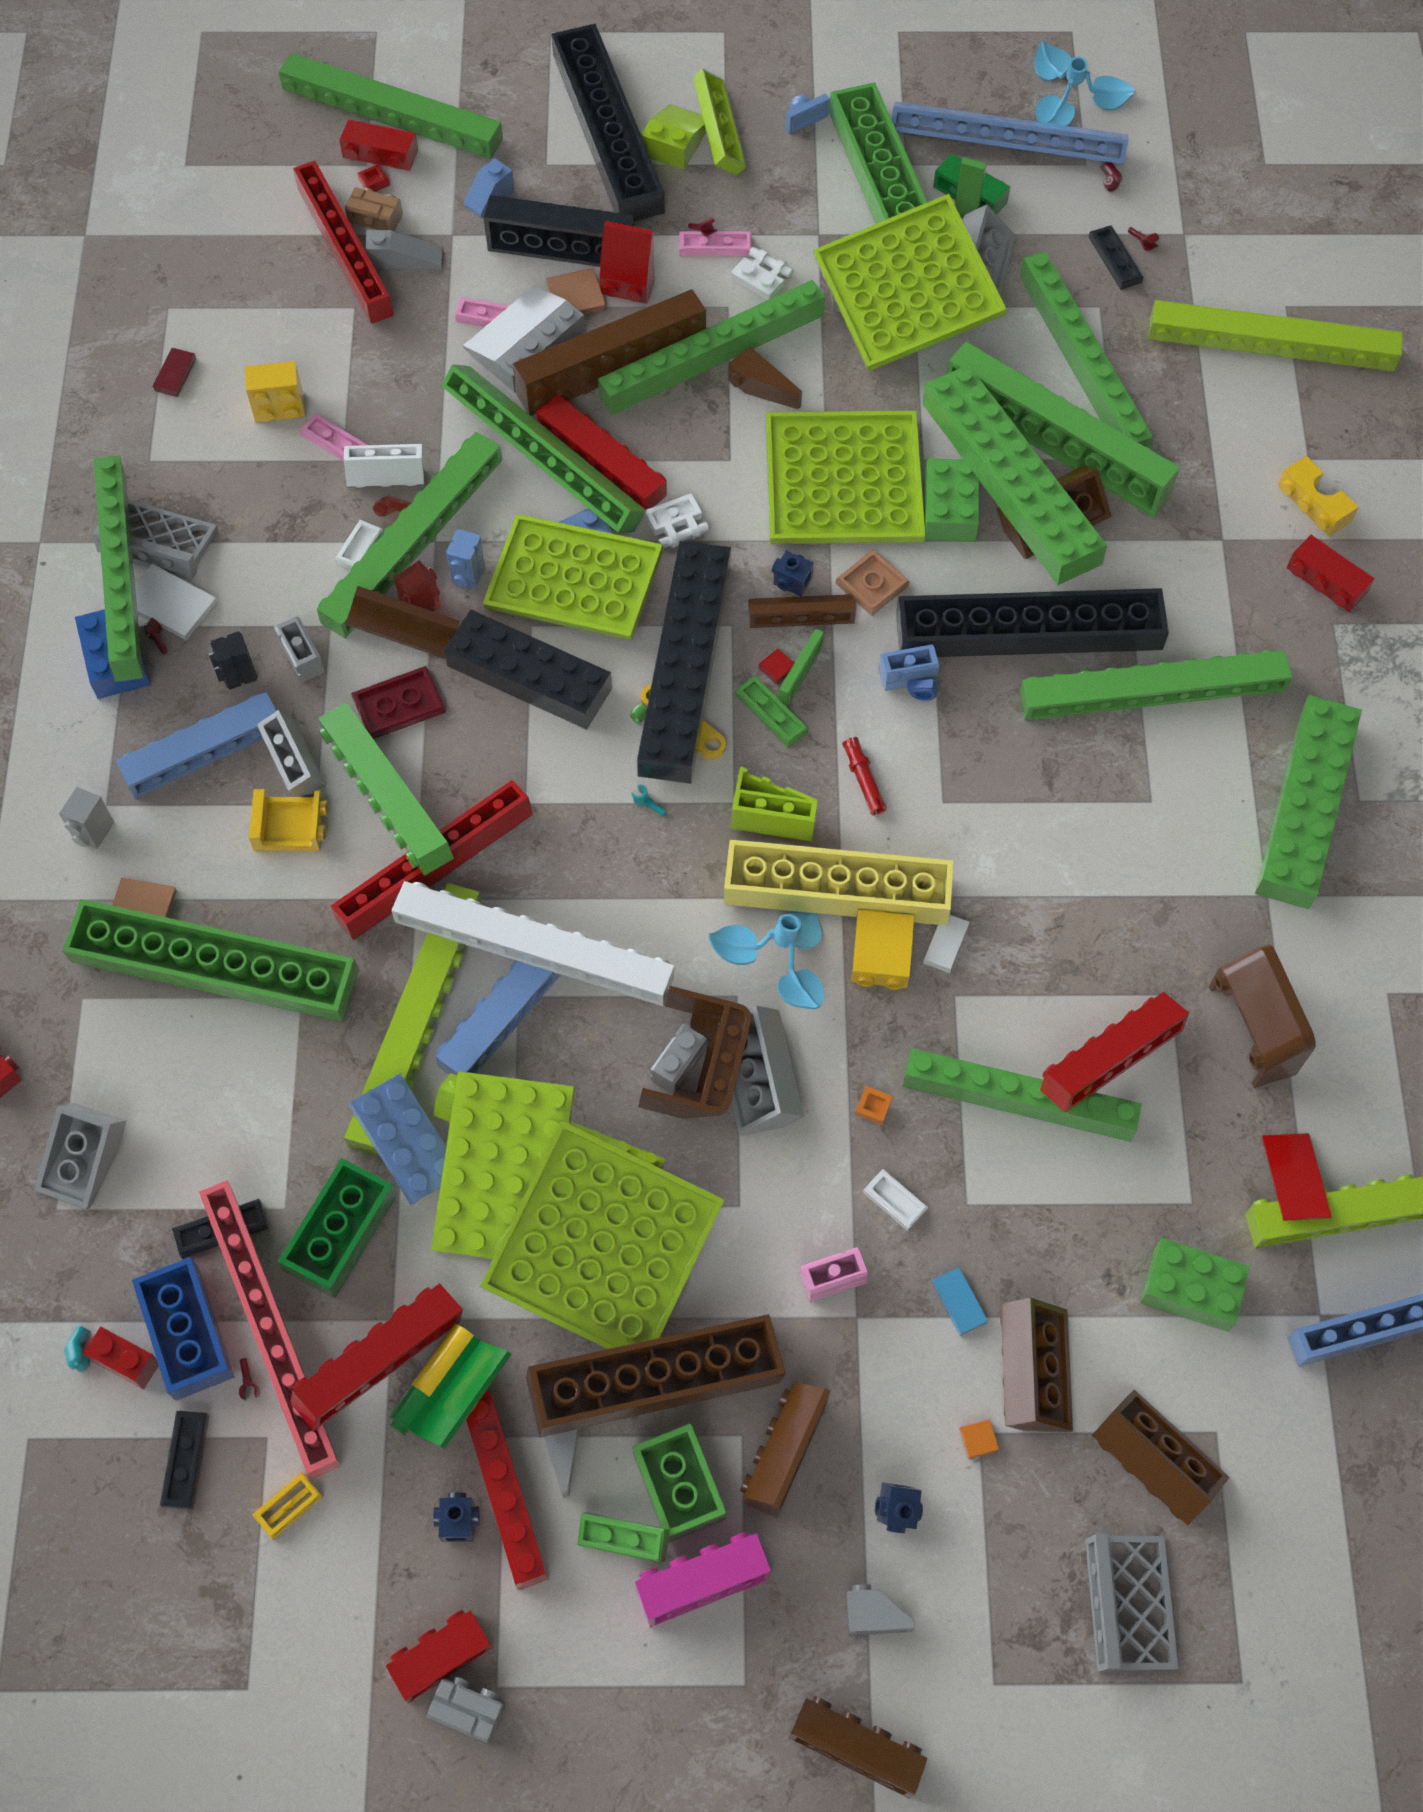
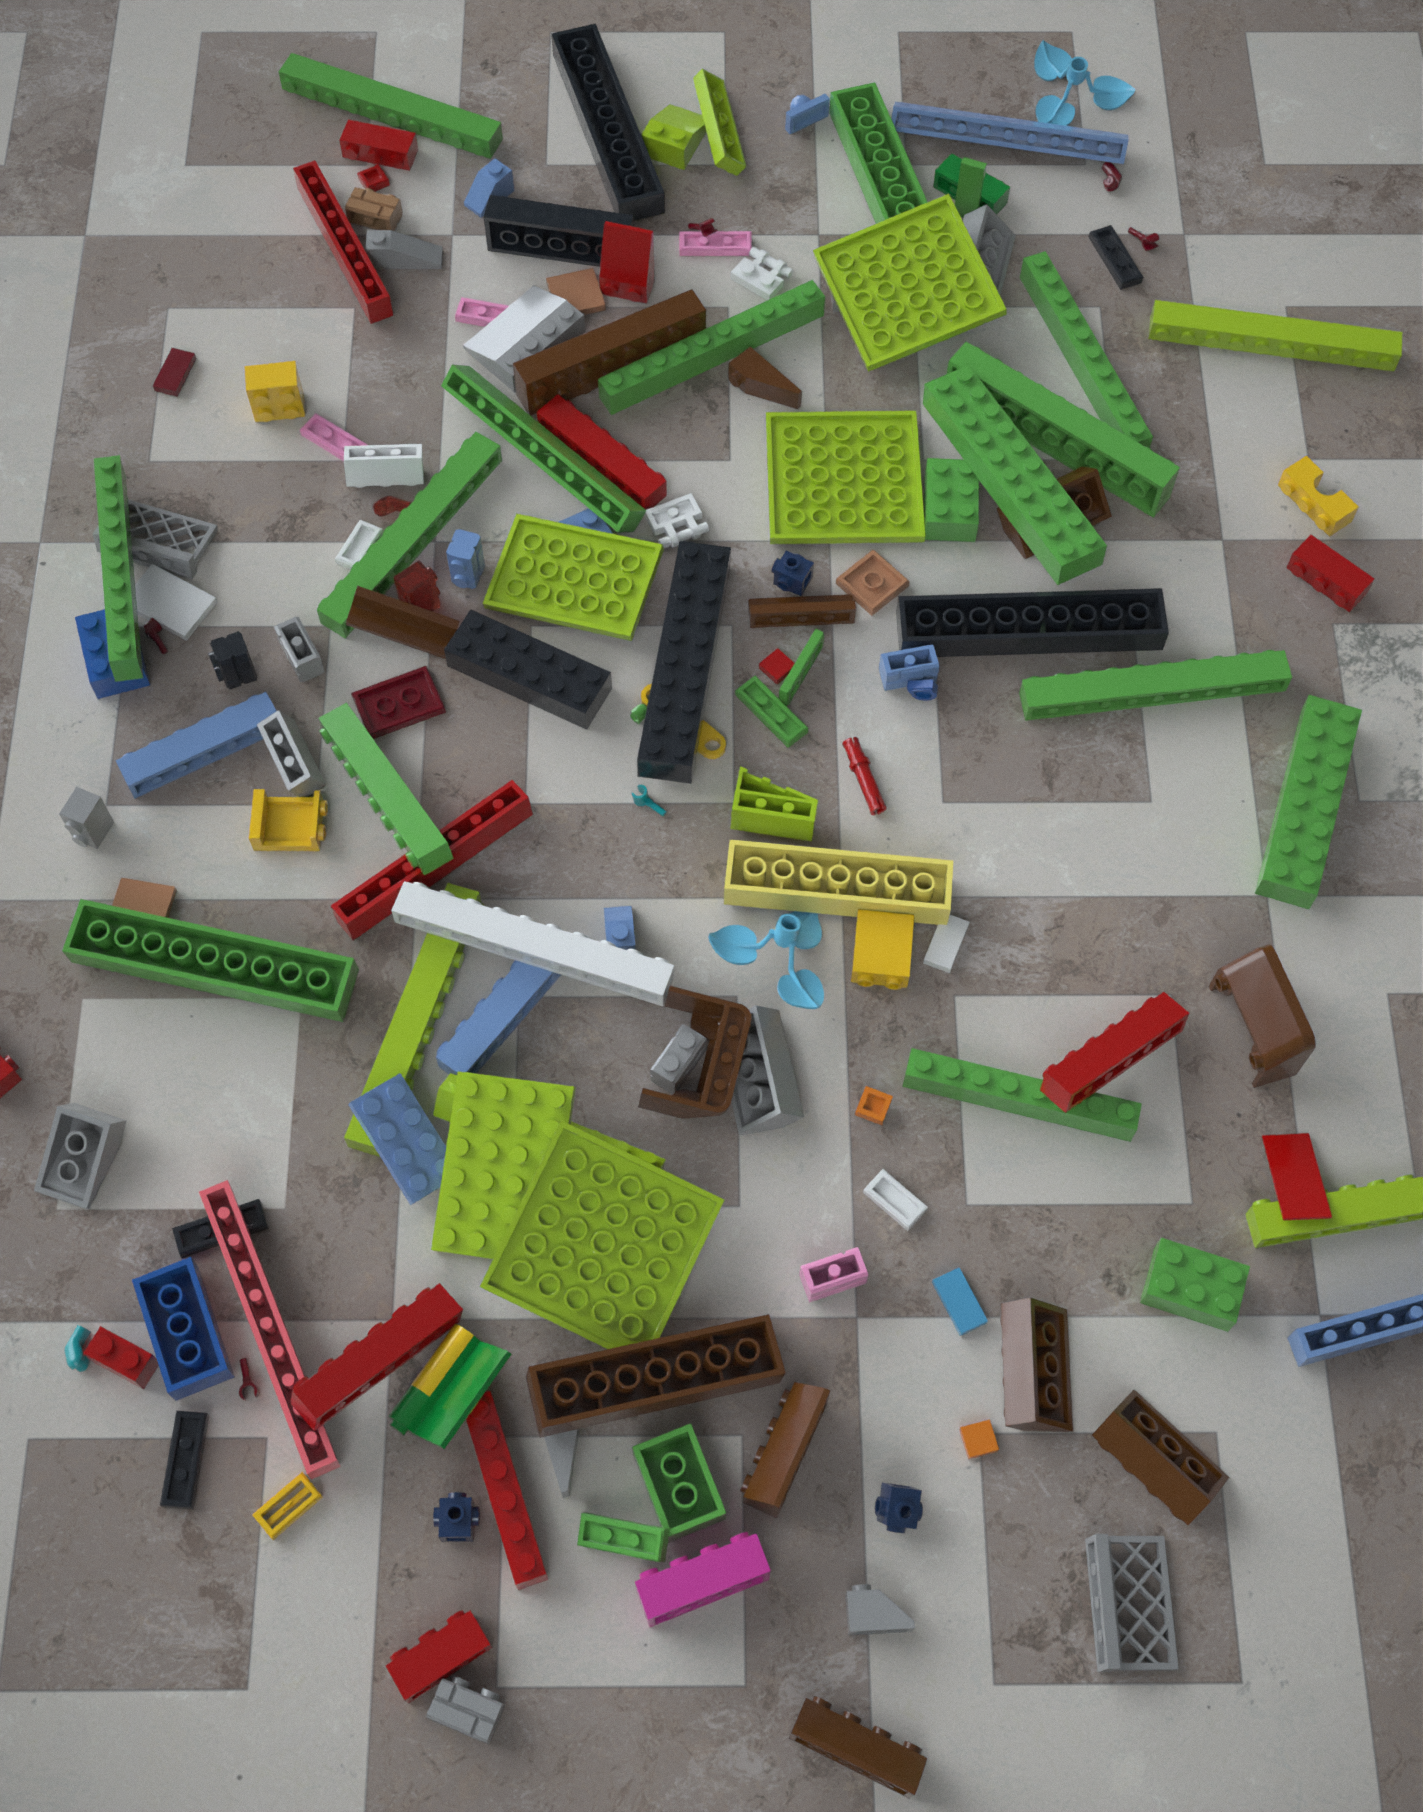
green brick [277,1158,397,1298] -> none
none -> medium blue slope [604,906,636,950]

